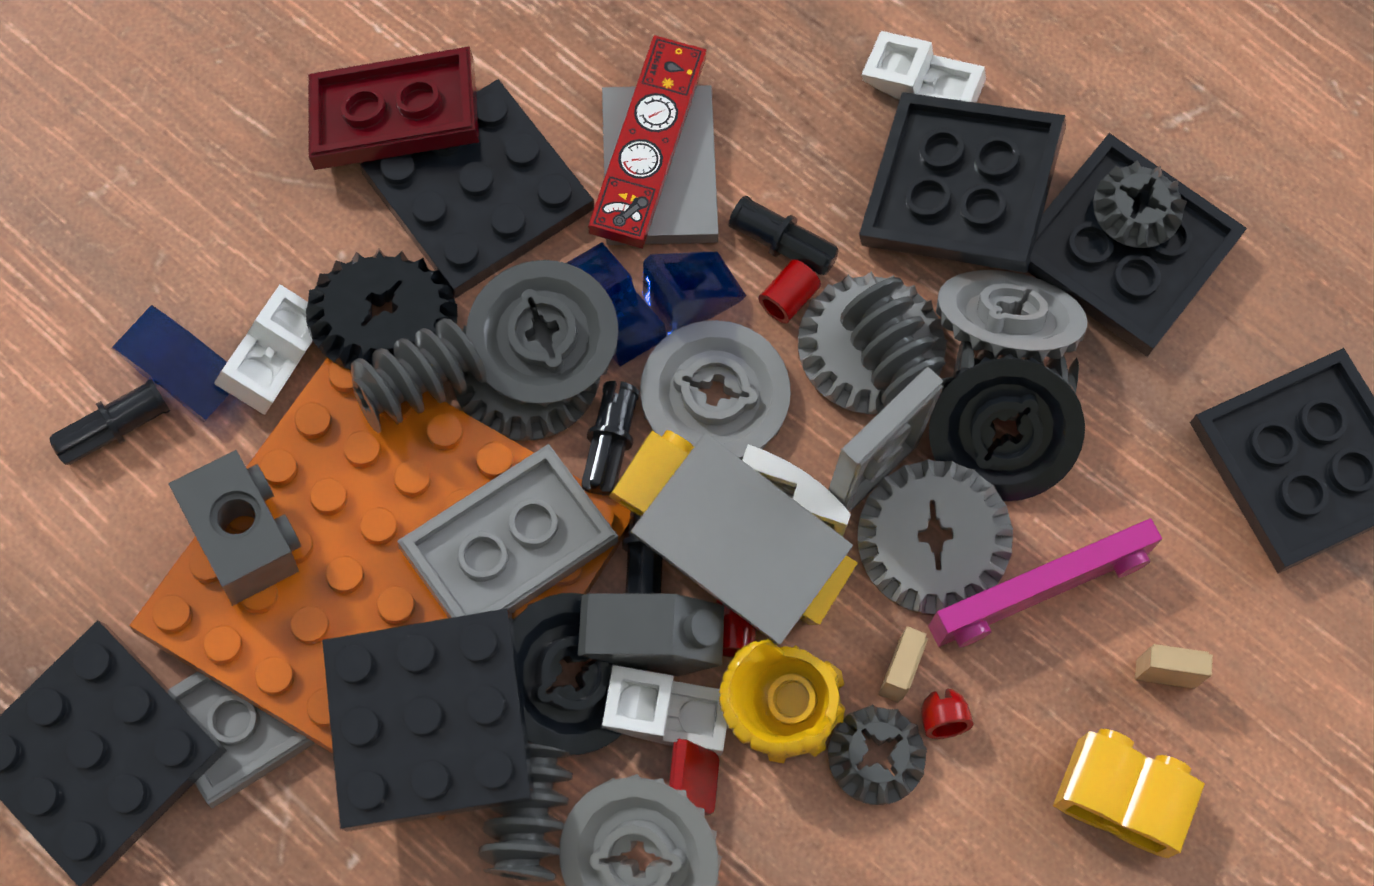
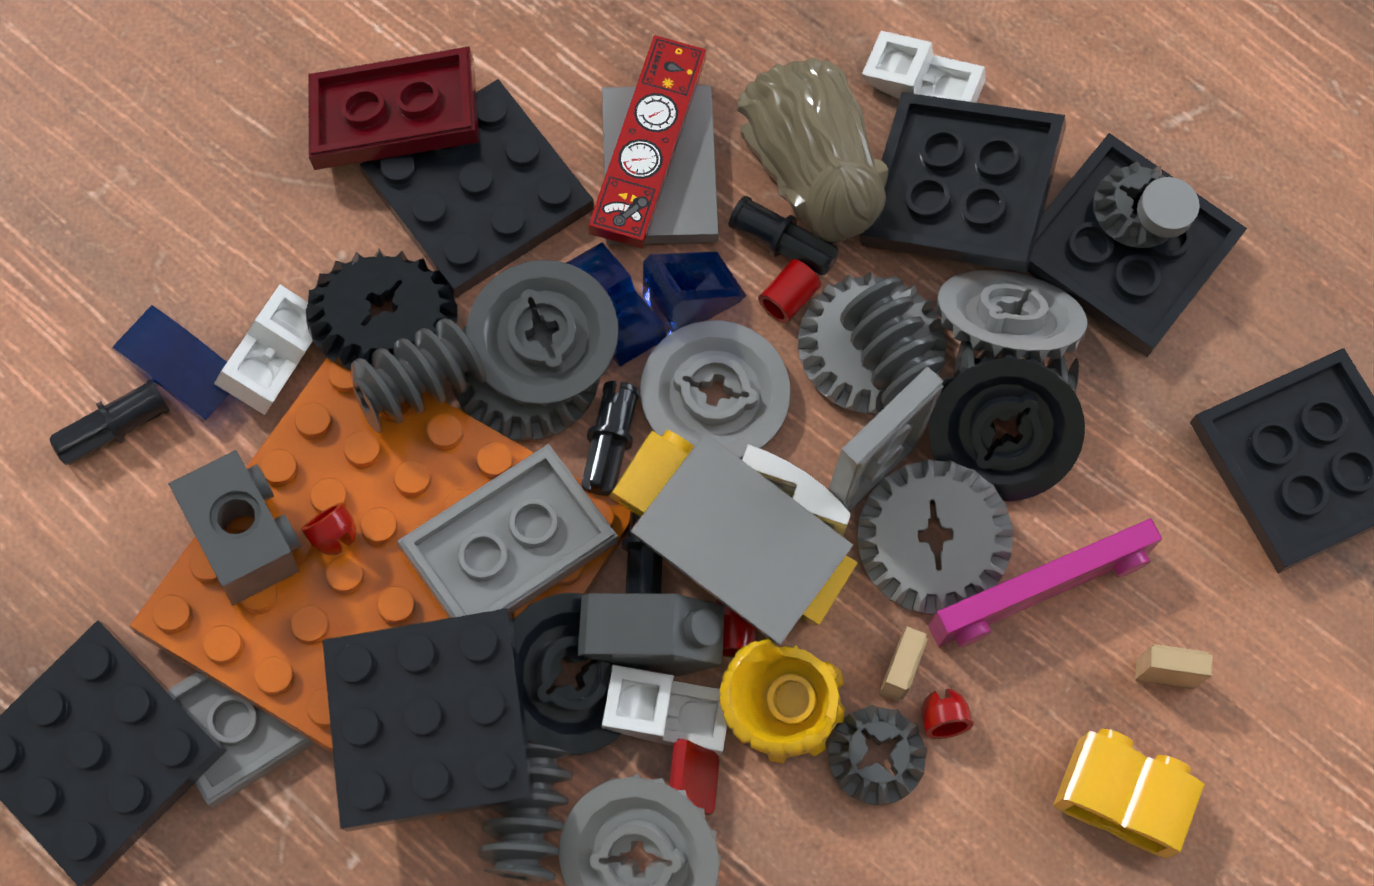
none -> red hinge [301,502,357,555]
none -> dark tan hair [737,58,888,243]
none -> light grey tile [1137,177,1199,238]

